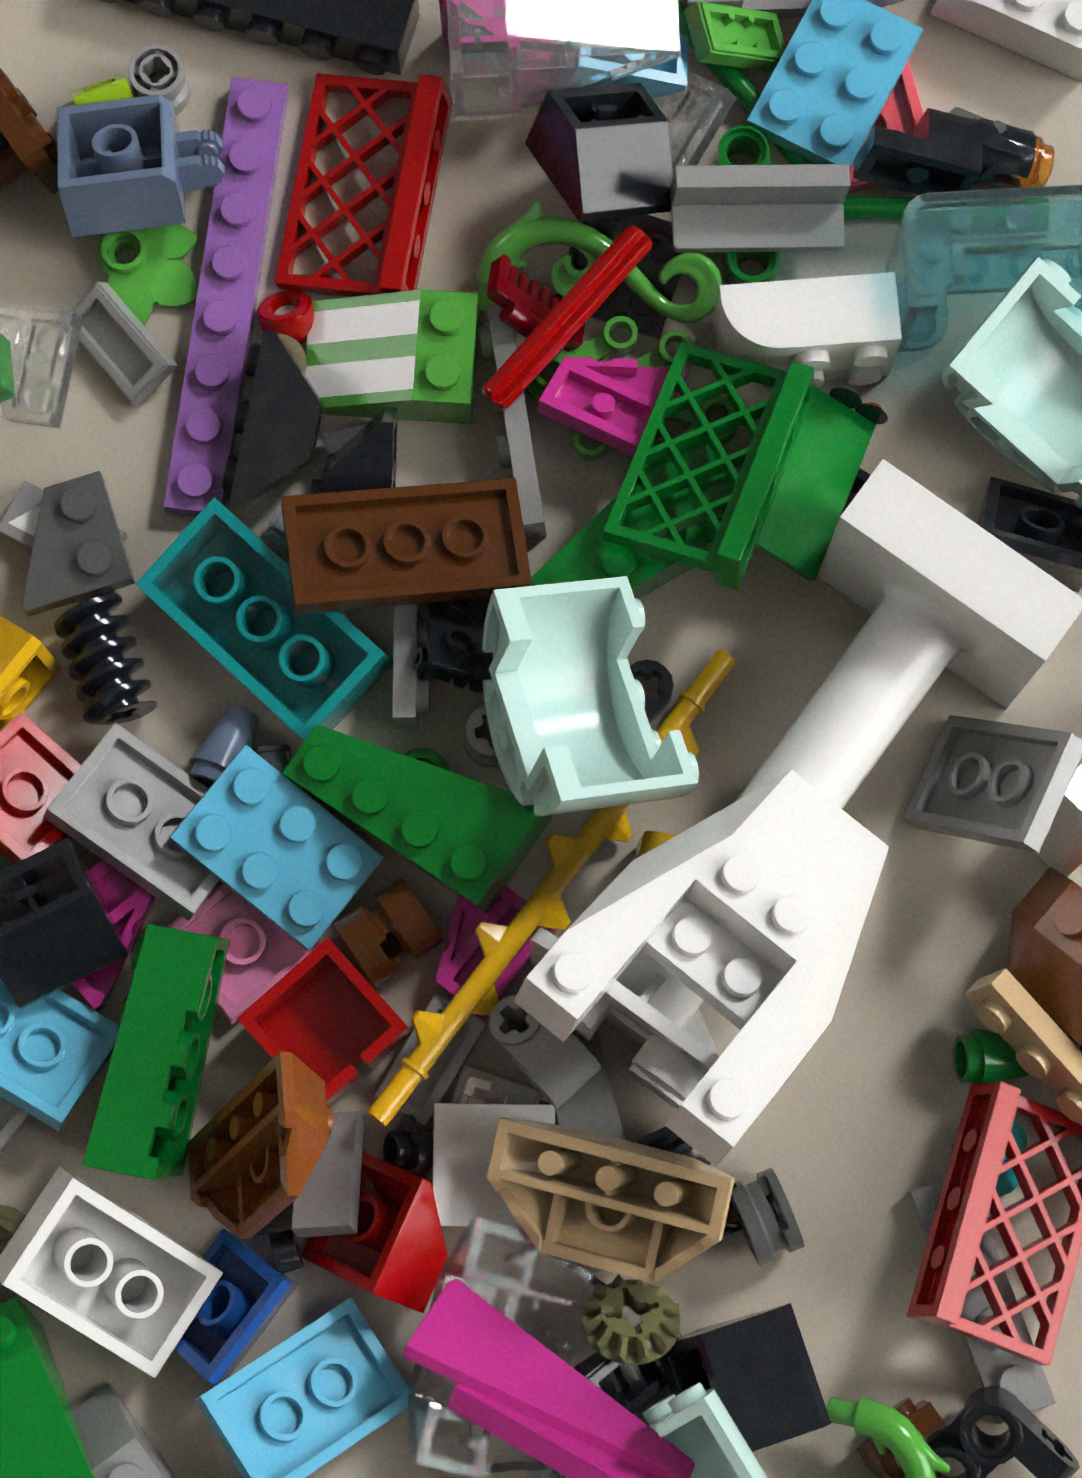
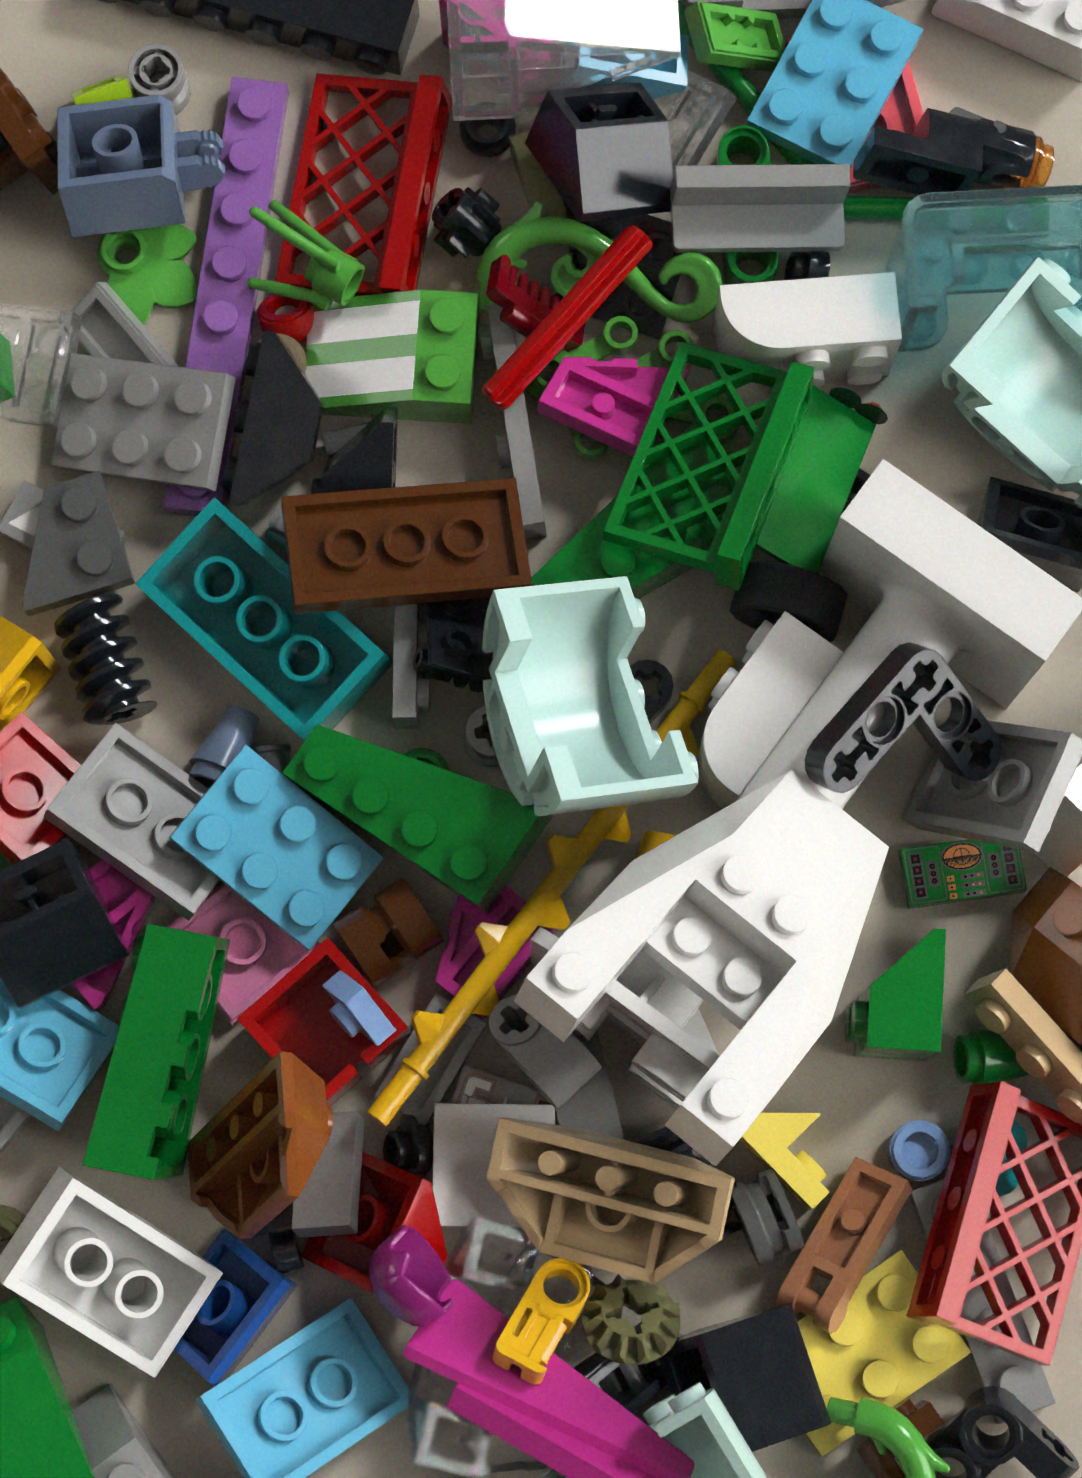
none -> light grey plate [51,353,236,492]
none -> bright green plant [247,200,365,311]
none -> light blue plate [322,970,396,1046]
none -> magenta hair [369,1225,454,1326]
none -> black gear [432,187,502,258]
none -> black plate [460,101,516,157]
none -> yellow piece [492,1258,590,1385]
none -> olive beam [508,129,568,218]
none -> white brick [698,611,844,809]
none -> black tyre [729,561,848,642]
none -> light yellow slope [739,1113,830,1211]
none -> nougat plate [776,1157,912,1334]
none -> black plate [784,251,830,280]
none -> light yellow plate [797,1250,971,1457]
none -> black beam [805,642,1001,793]
none -> green slope [845,929,946,1061]
none -> light blue tile [888,1120,950,1182]
none -> tile [899,839,1027,909]

